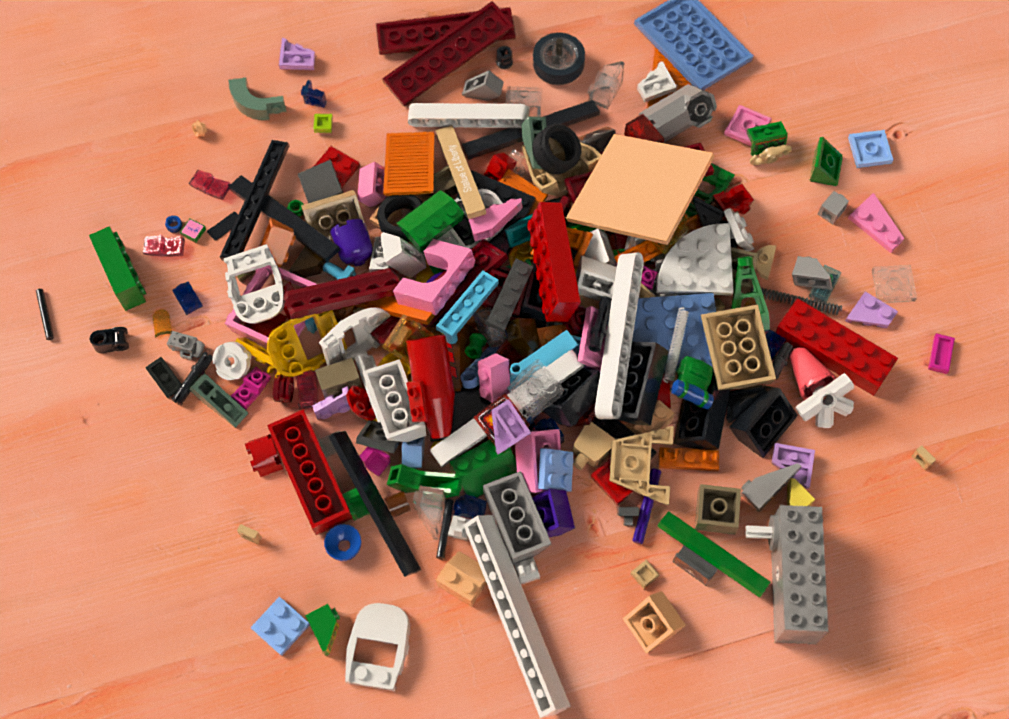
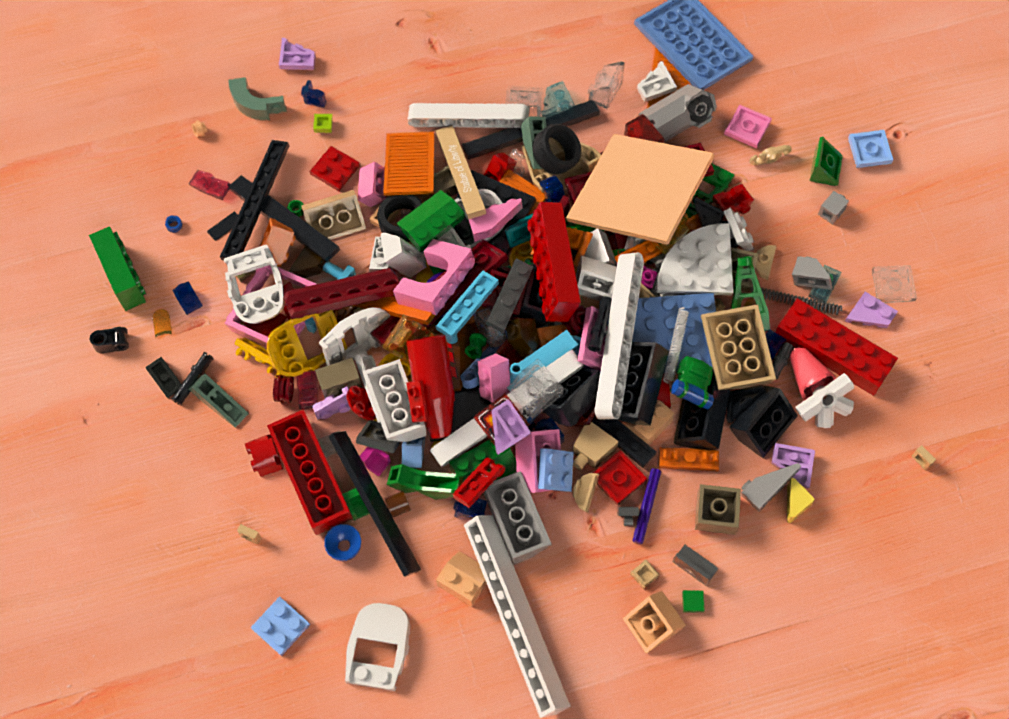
black bar [36,289,54,340] -> none
clear pink slope [143,235,185,257] -> none
light grey piece [167,331,205,360] -> none
tile [180,219,206,243] -> none
white plate [212,341,251,380] -> none
dark pink slope [231,367,271,410] -> none
dark grey tile [298,160,344,203] -> none
green slope [305,604,340,656] -> none
dark purple cylinder [330,219,373,267] -> none
dark red plate [376,7,516,55] -> none
dark red plate [382,1,514,107] -> none
clear slope [413,486,446,540] -> none
black bar [436,499,454,559] -> none
white tile [448,515,470,541] -> none
light grey slope [462,70,504,101] -> none
black bush [496,46,513,69] -> none
white tile [514,558,540,585] -> none
dark purple slope [532,489,575,538] -> none
wheel [533,32,585,85] -> none
dark grey panel [578,126,616,153] -> none
tan wing [609,426,674,505] -> none
green tile [657,511,771,598] -> none
light grey piece [745,505,828,644] -> none
green panel [747,121,788,156] -> none
bright pink wing [848,193,904,253] -> none
dark pink tile [928,333,955,374] -> none
none -> red plate [453,457,505,508]
none -> clear blue bracket [539,176,565,203]
none -> clear light blue wing [541,81,575,118]
none -> tan plate [573,473,599,512]
none -> green tile [682,590,704,613]

